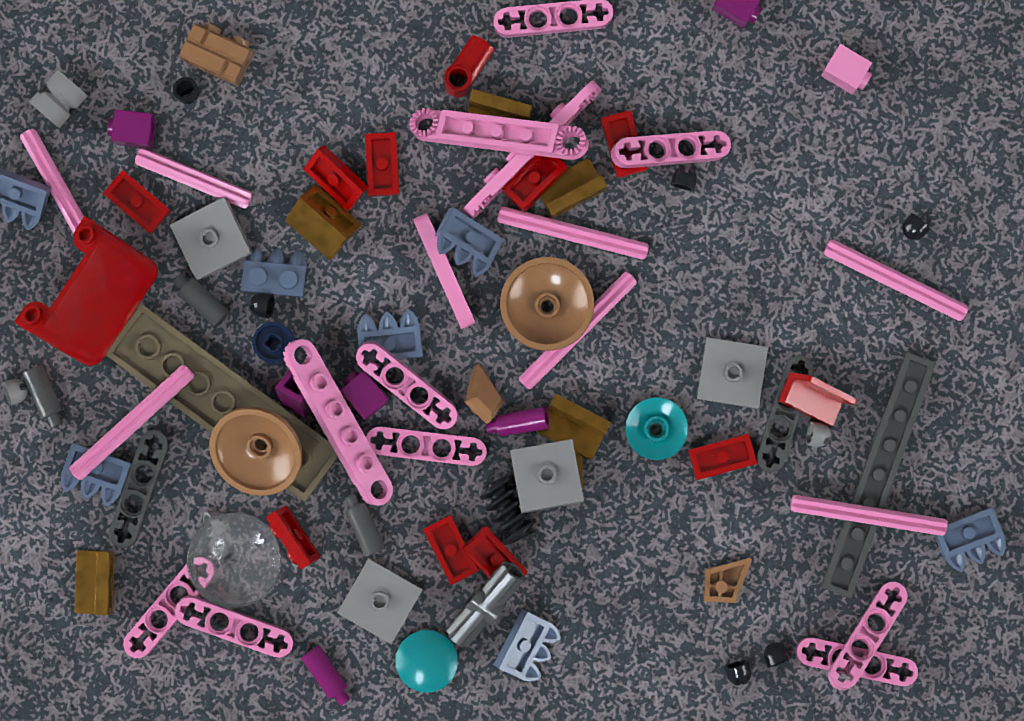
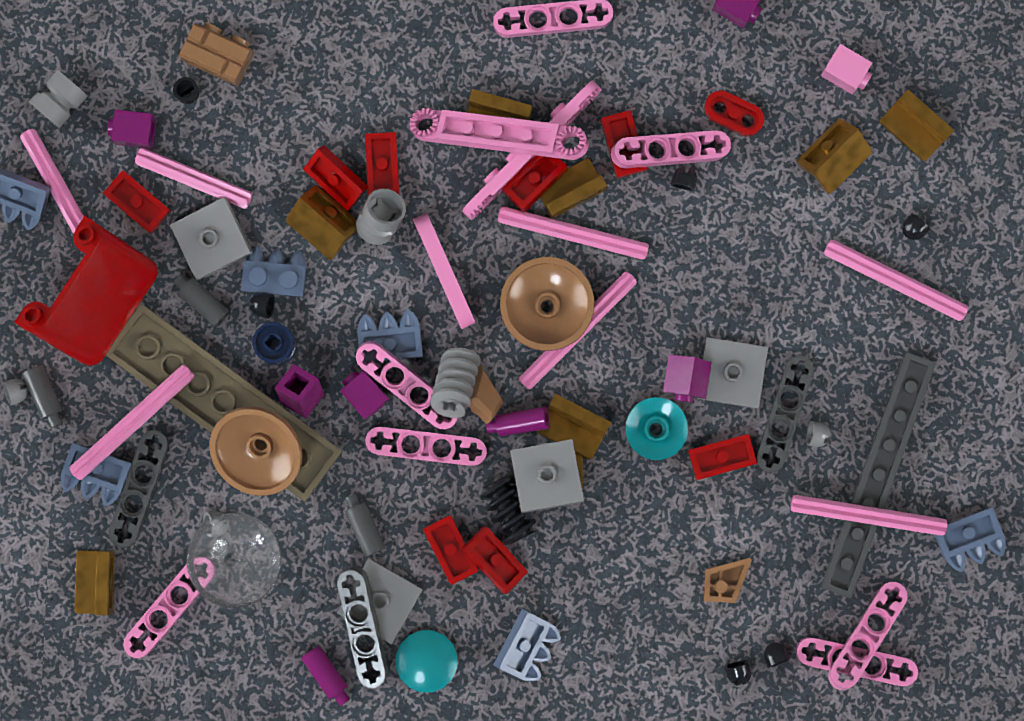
bright pink beam [175,595,293,658] -> none
red plate [266,505,321,570] -> none
bright pink plate [283,339,393,505] -> none
sand blue plate [435,207,504,276] -> none
red piece [444,34,495,98] -> none
dark grey piece [446,561,525,647] -> none
panel [778,372,858,426] -> none
none -> beam [337,566,388,688]
none -> light grey wheel [356,189,406,245]
none -> light grey piece [430,348,481,418]
none -> magenta brick [663,355,712,403]
none -> red plate [704,91,764,137]
none -> pearl gold panel [796,118,872,194]
none -> pearl gold panel [880,89,955,161]

